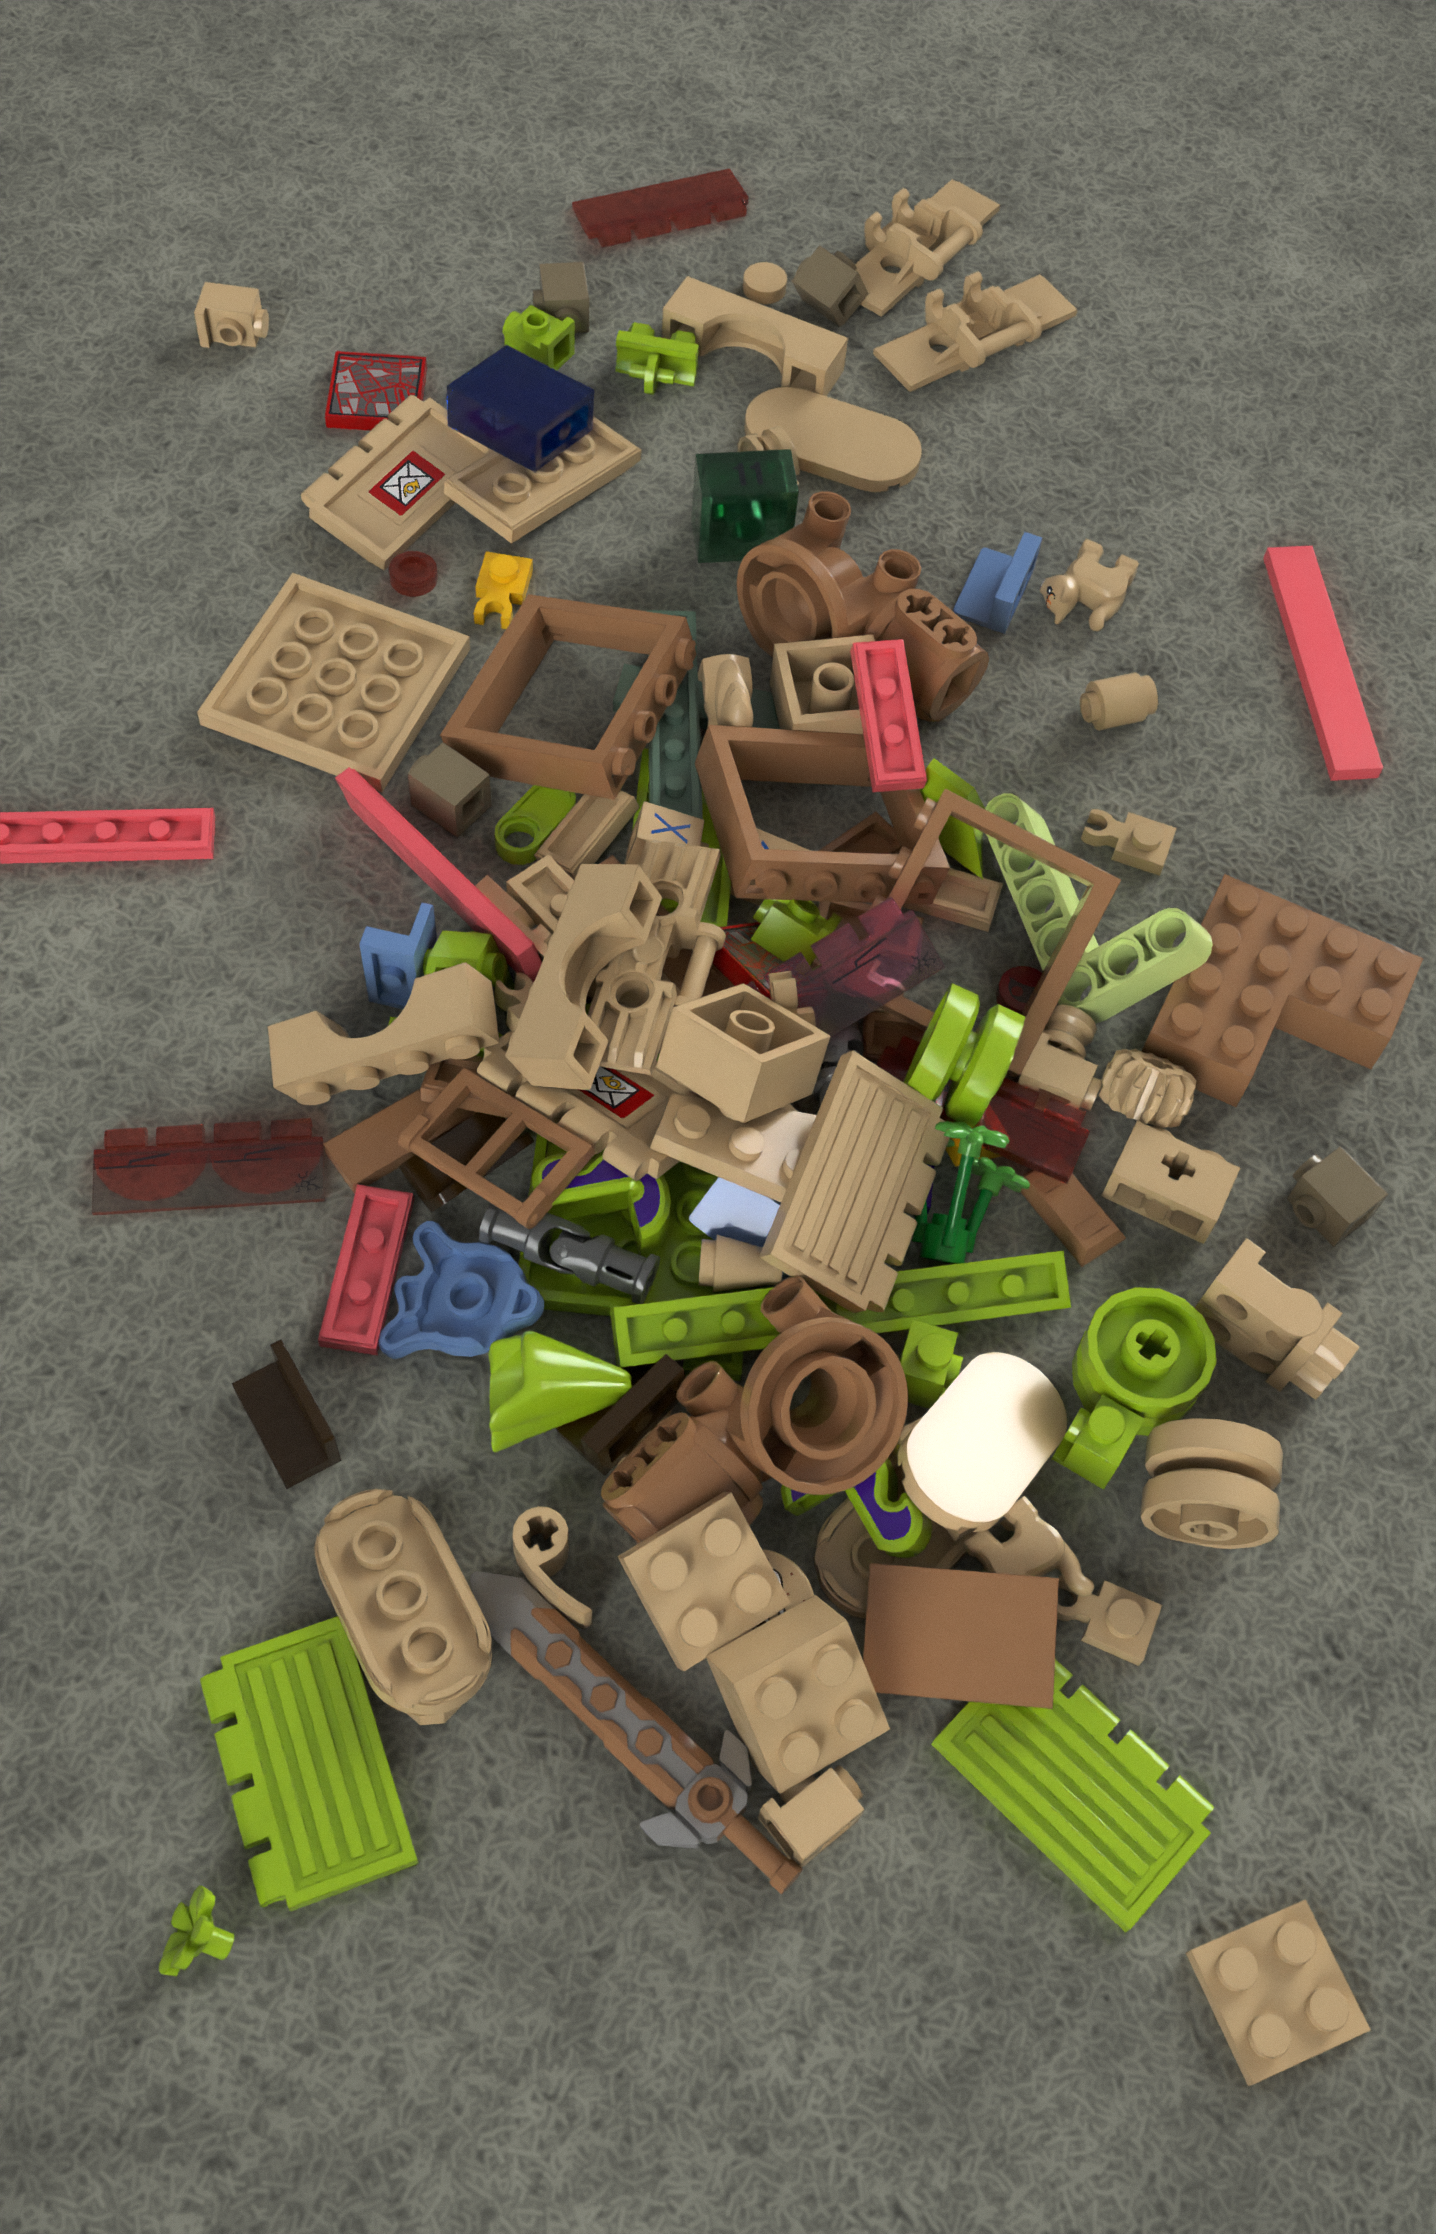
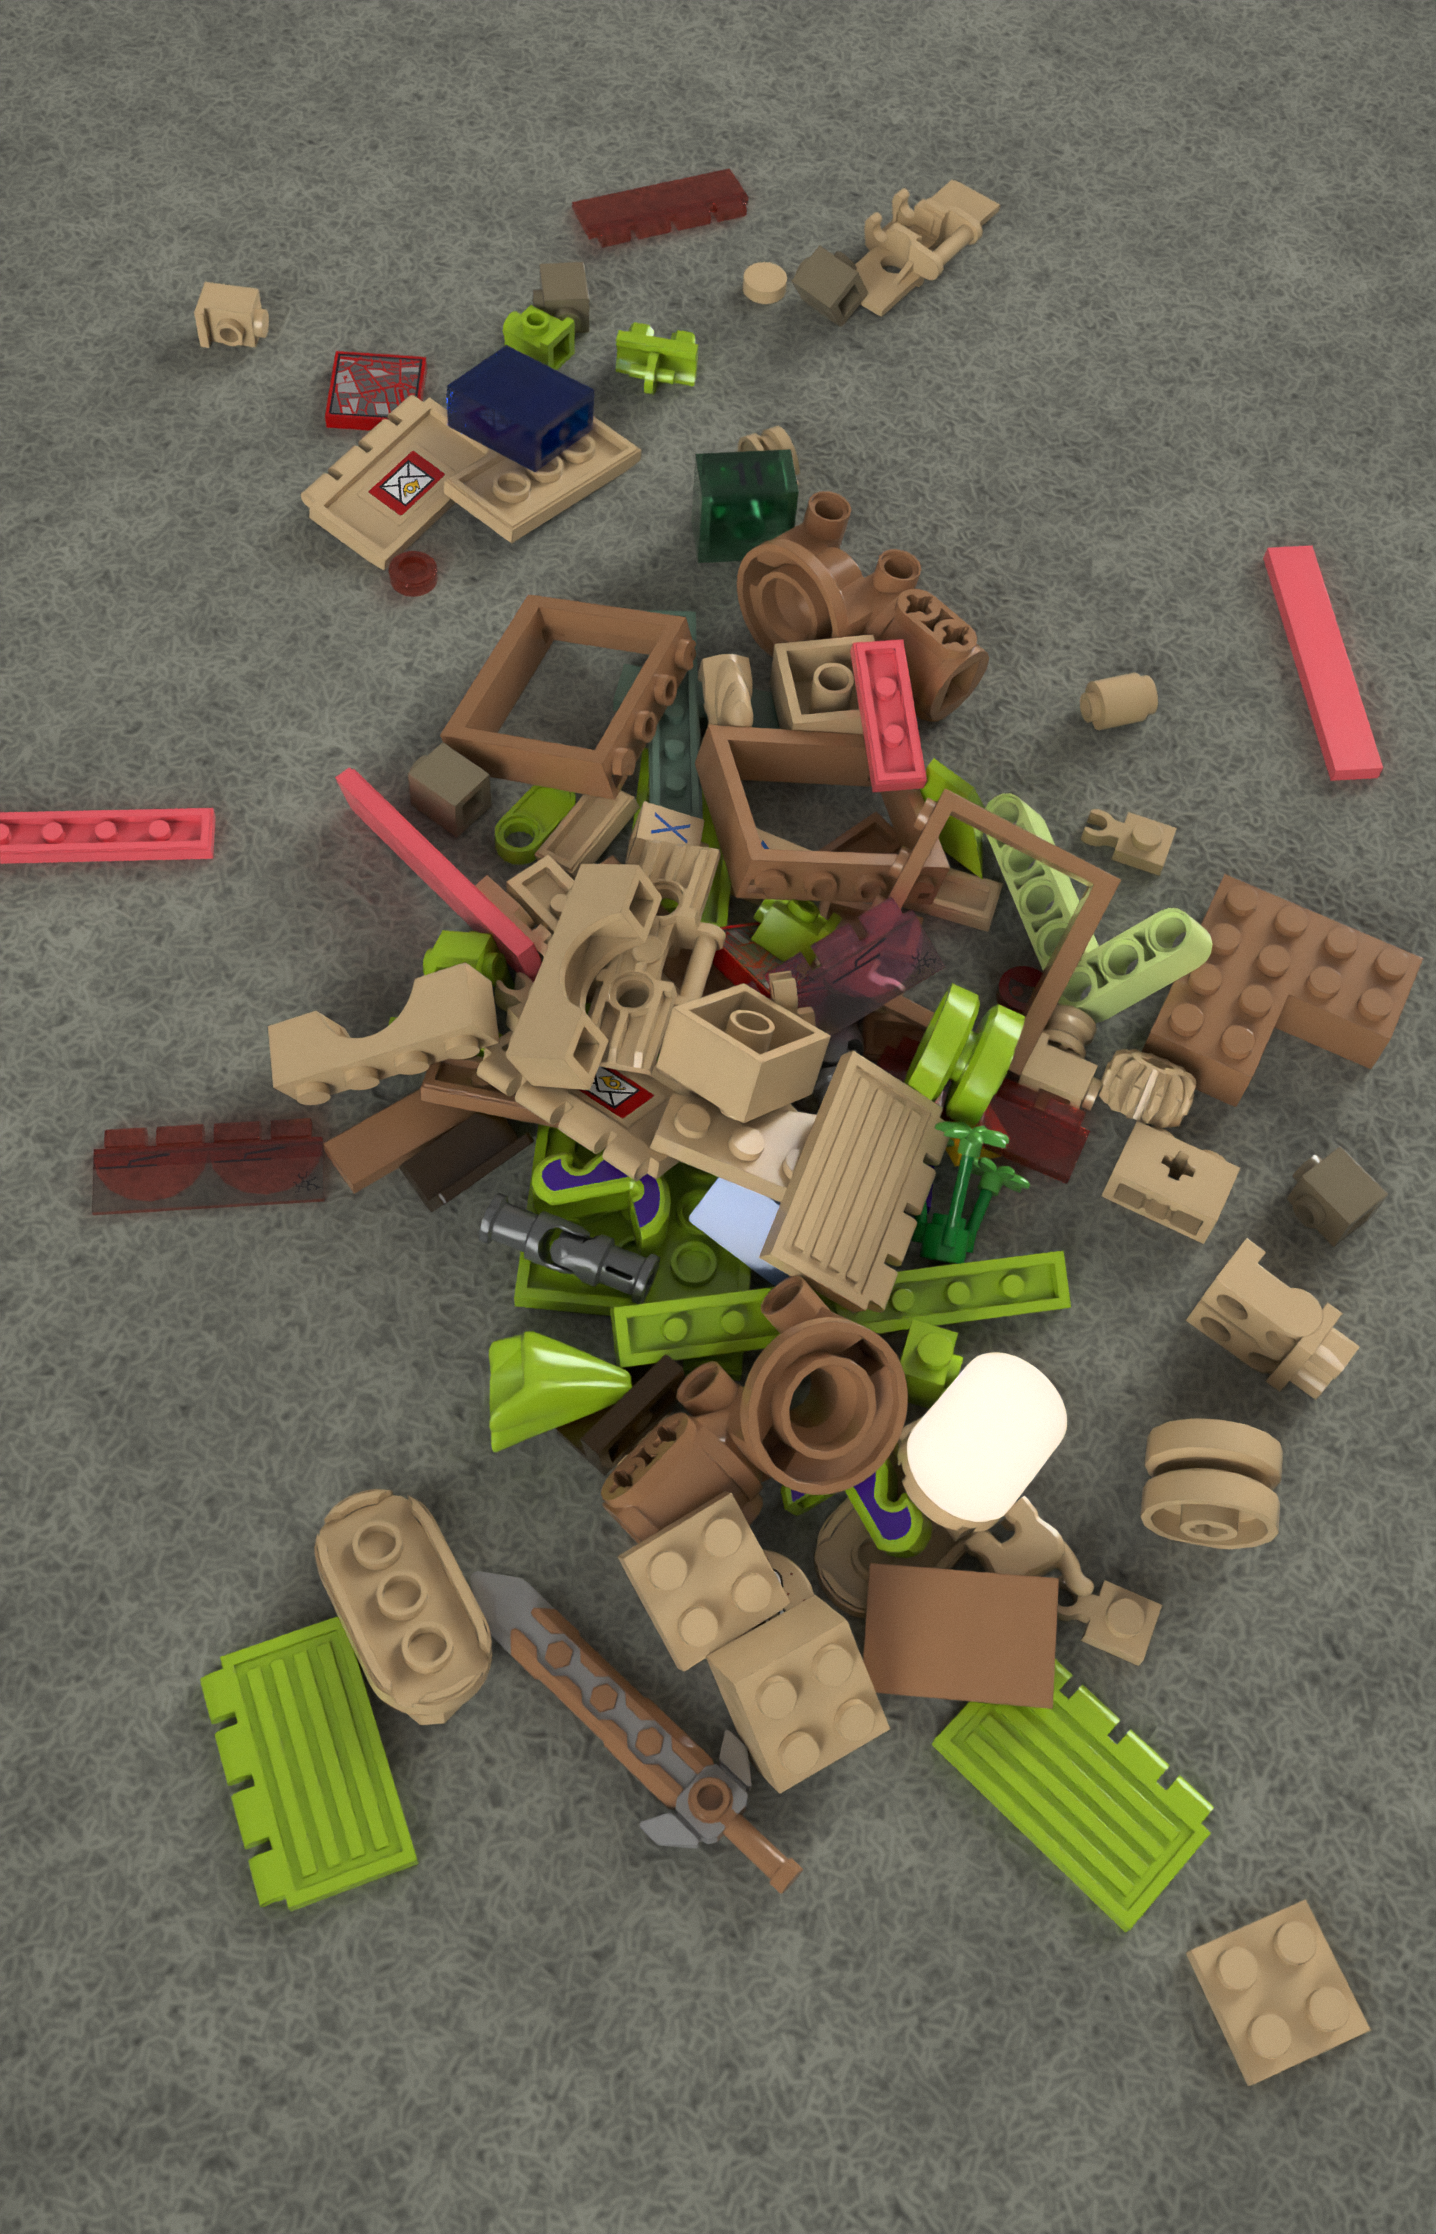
lime plant [159,1885,235,1976] -> none
tan plate [197,573,470,793] -> none
dark brown panel [232,1339,341,1489] -> none
coral tile [318,1184,414,1355] -> none
medium blue panel [359,902,437,1009] -> none
medium blue tile [378,1221,544,1359] -> none
medium nougat window [398,1067,595,1229] -> none
yellow plate [474,551,533,629] -> none
tan panel [512,1506,592,1629] -> none
tan arch [662,276,848,396] -> none
tan cone [699,1234,782,1293] -> none
tan tile [744,387,922,492] -> none
tan brick [758,1765,865,1867] -> none
tan piece [873,271,1077,392] -> none
medium blue panel [953,532,1042,634] -> none
medium nougat tile [1021,1154,1126,1267] -> none
tan animal [1040,539,1139,632] -> none
lime brick [1052,1394,1145,1490] -> none
lime wheel [1072,1287,1217,1436] -> none

